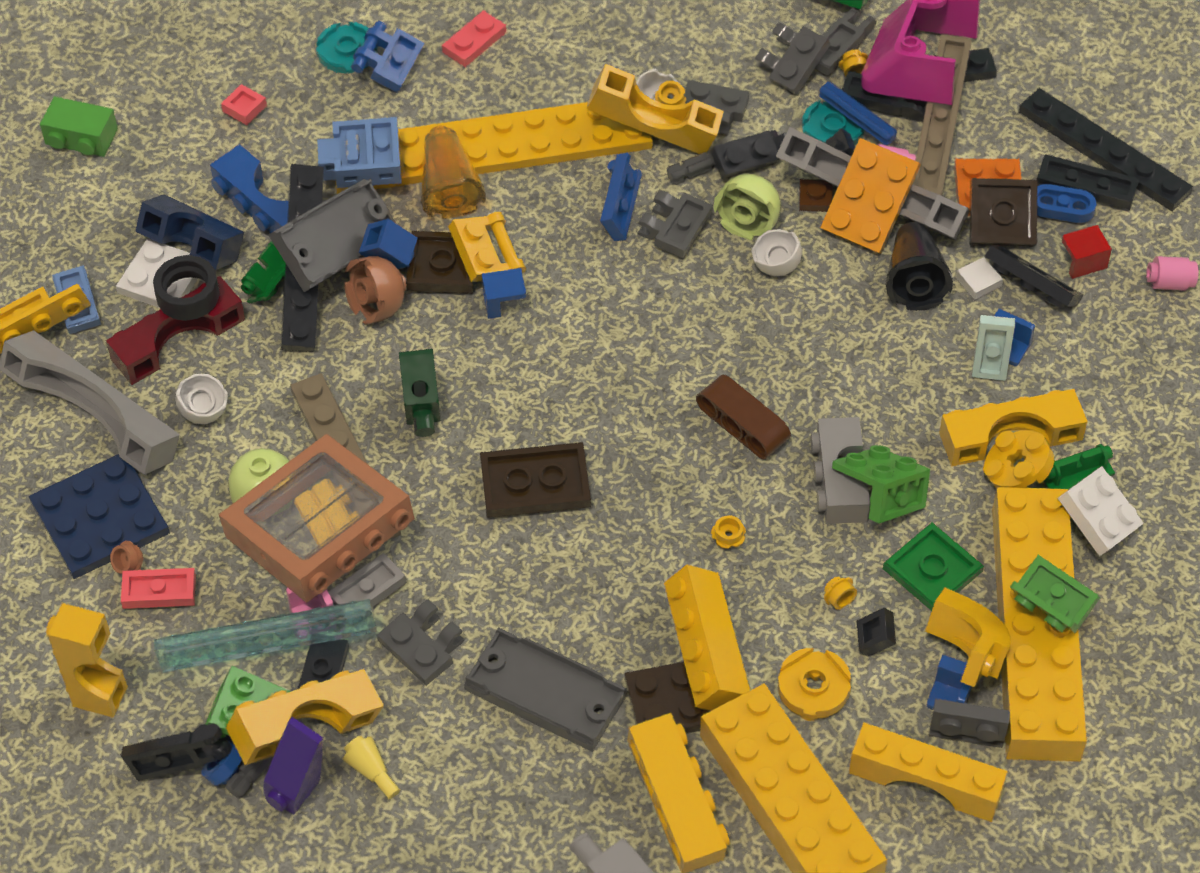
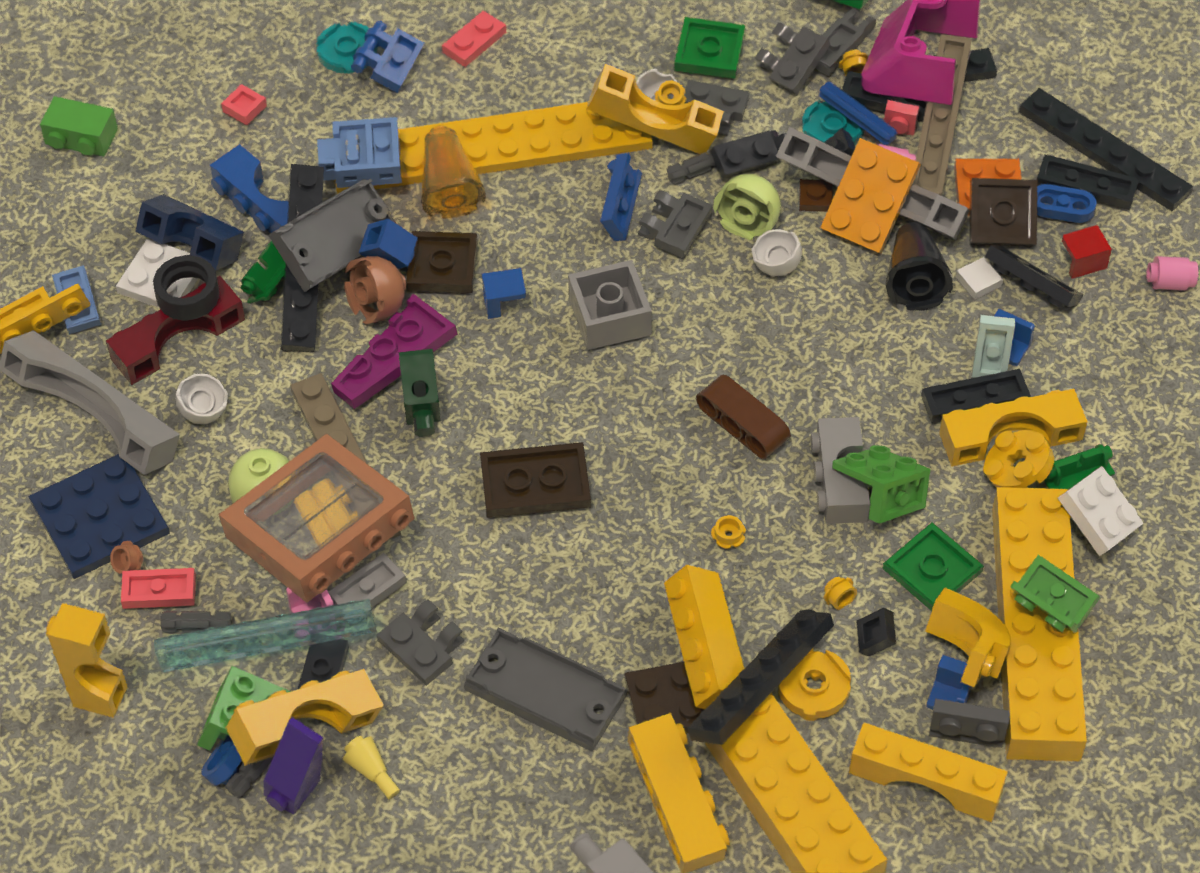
black hinge [121,723,232,781] -> none
yellow plate [448,212,526,282] -> none
none -> dark grey axle [160,611,232,633]
none -> magenta wing [331,293,458,409]
none -> light grey brick [568,260,652,350]
none -> green plate [674,17,746,79]
none -> black plate [687,609,834,745]
none -> coral plate [884,100,919,136]
none -> black plate [921,369,1031,423]

